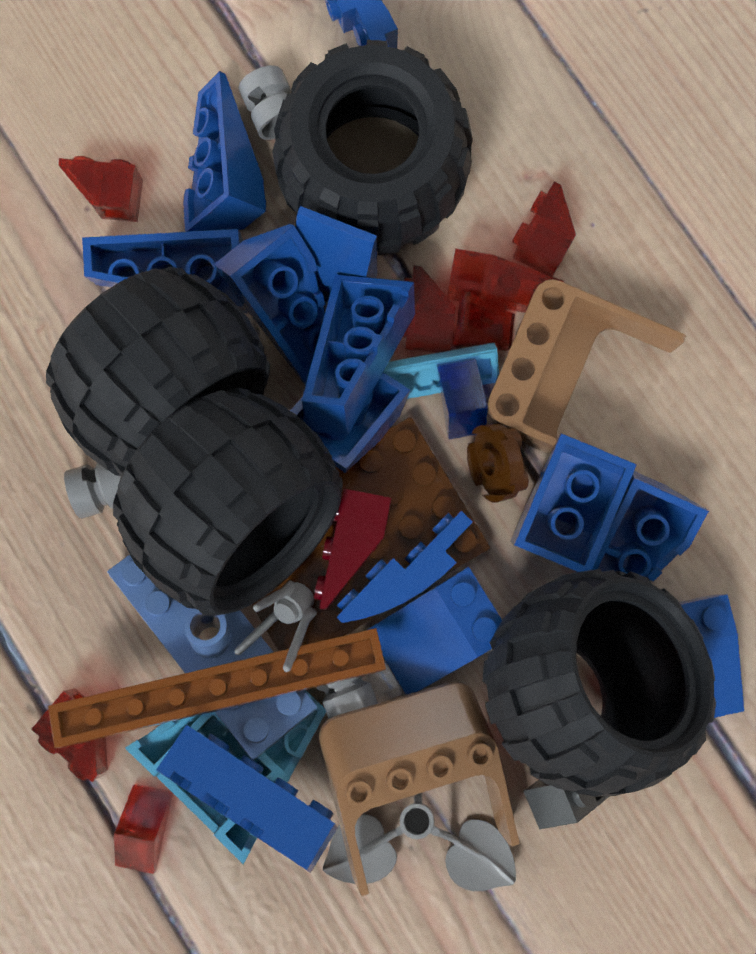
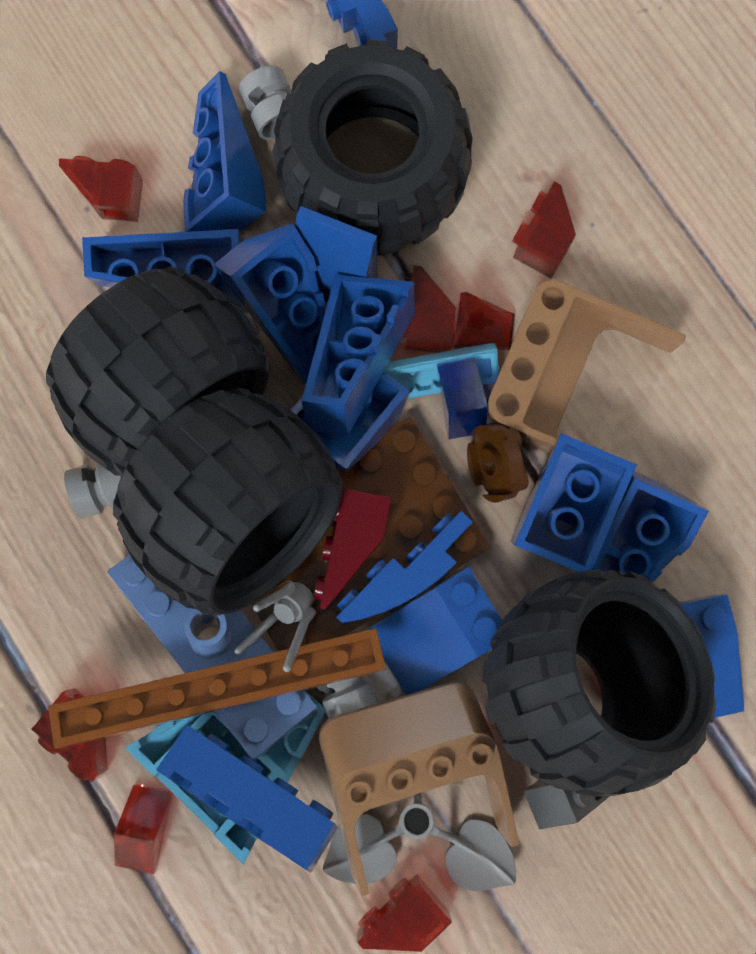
clear red slope [446,248,564,313] -> none
none -> clear red slope [357,874,452,952]

